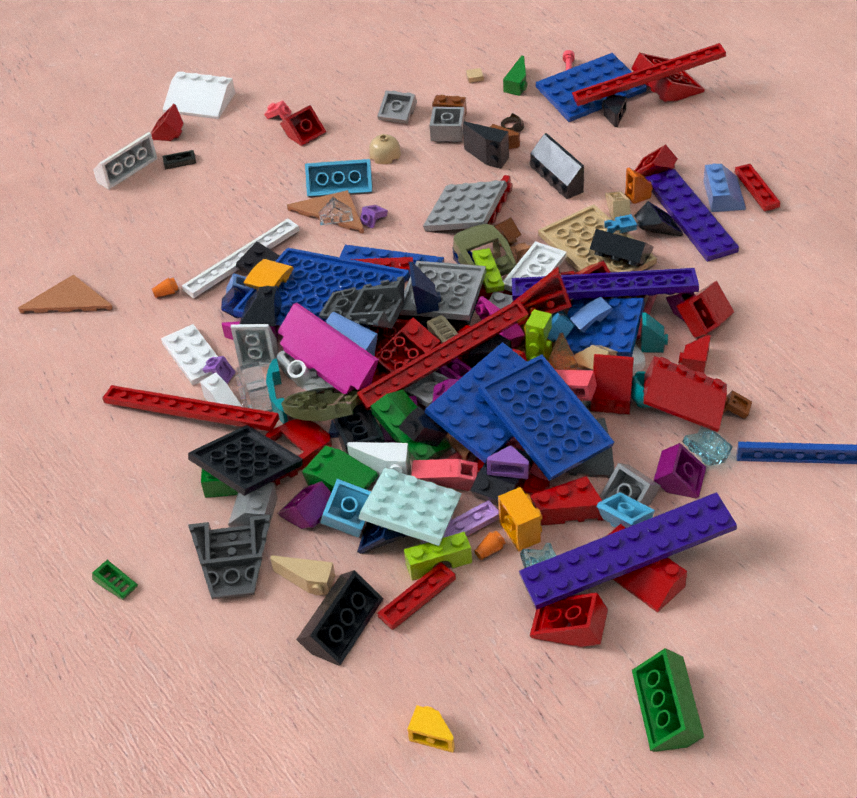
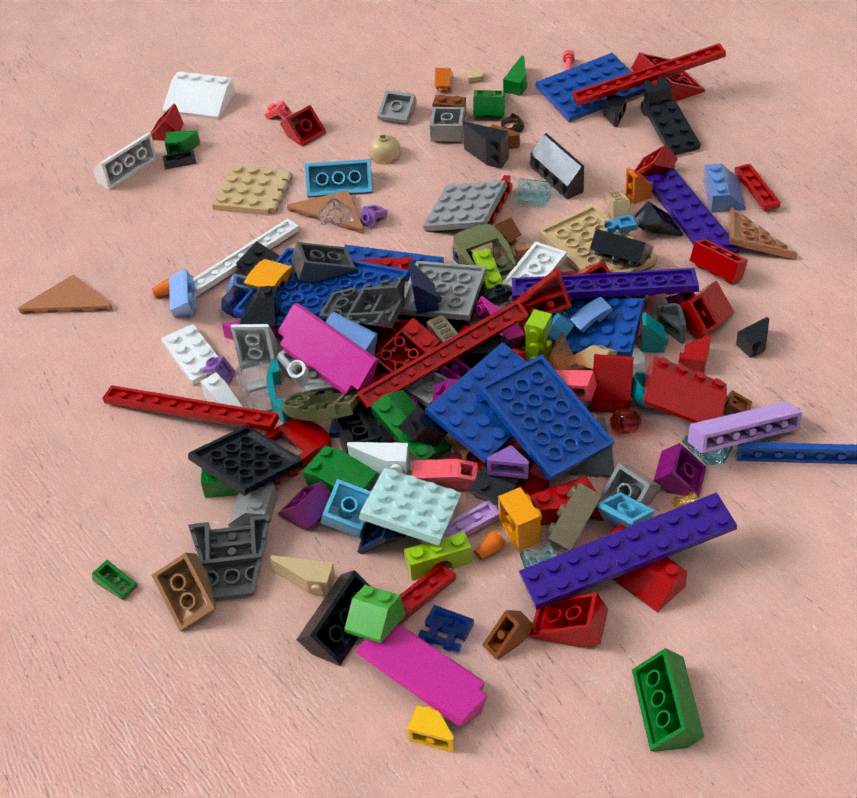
none -> medium nougat slope [152,553,216,631]
none -> green slope [165,130,200,155]
none -> light blue slope [169,269,197,317]
none -> tan hinge [212,165,292,215]
none -> dark grey slope [291,242,355,282]
none -> bright green slope [344,585,405,643]
none -> dark pink slope [356,624,487,727]
none -> clear blue plate [418,605,474,653]
none -> orange slope [435,68,453,91]
none -> green slope [473,90,505,118]
none -> black plate [475,284,510,305]
none -> dark orange slope [482,610,535,659]
none -> clear light blue bracket [514,178,551,204]
none -> dark tan brick [546,483,602,551]
none -> clear red head [610,408,641,435]
none -> black hinge [641,77,701,155]
none -> dark grey slope [657,303,686,344]
none -> clear yellow bush [673,491,698,508]
none -> lavender brick [687,401,802,453]
none -> red brick [689,239,748,283]
none -> nougat tile [729,207,798,260]
none -> black slope [736,317,769,358]

